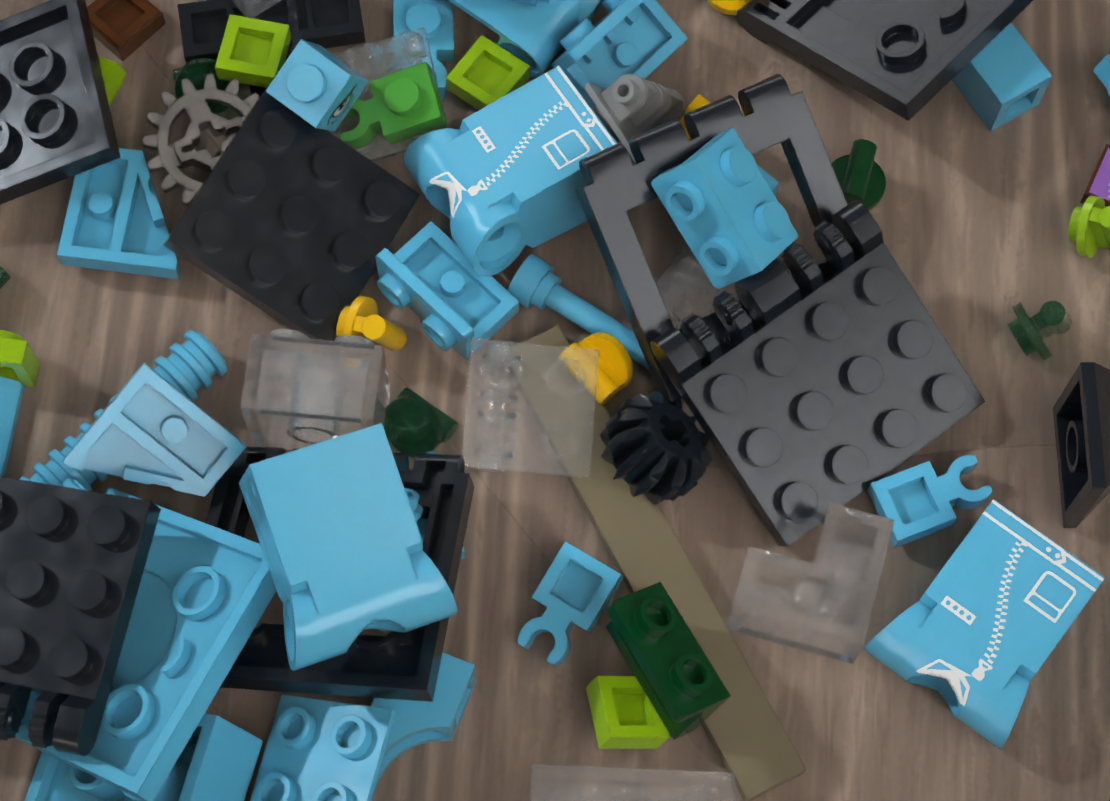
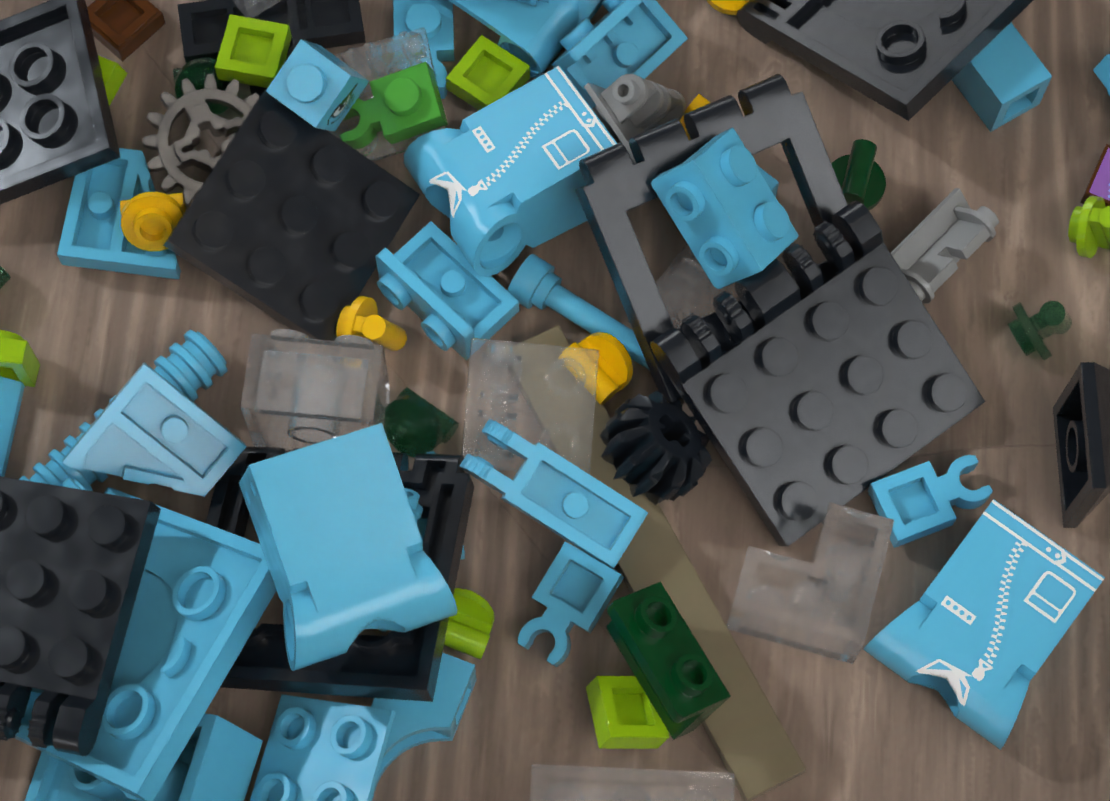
none -> yellow plate [120,192,186,252]
none -> lime plate [444,588,495,660]
none -> medium azure hinge [460,419,648,569]
none -> light grey hinge [891,188,999,304]

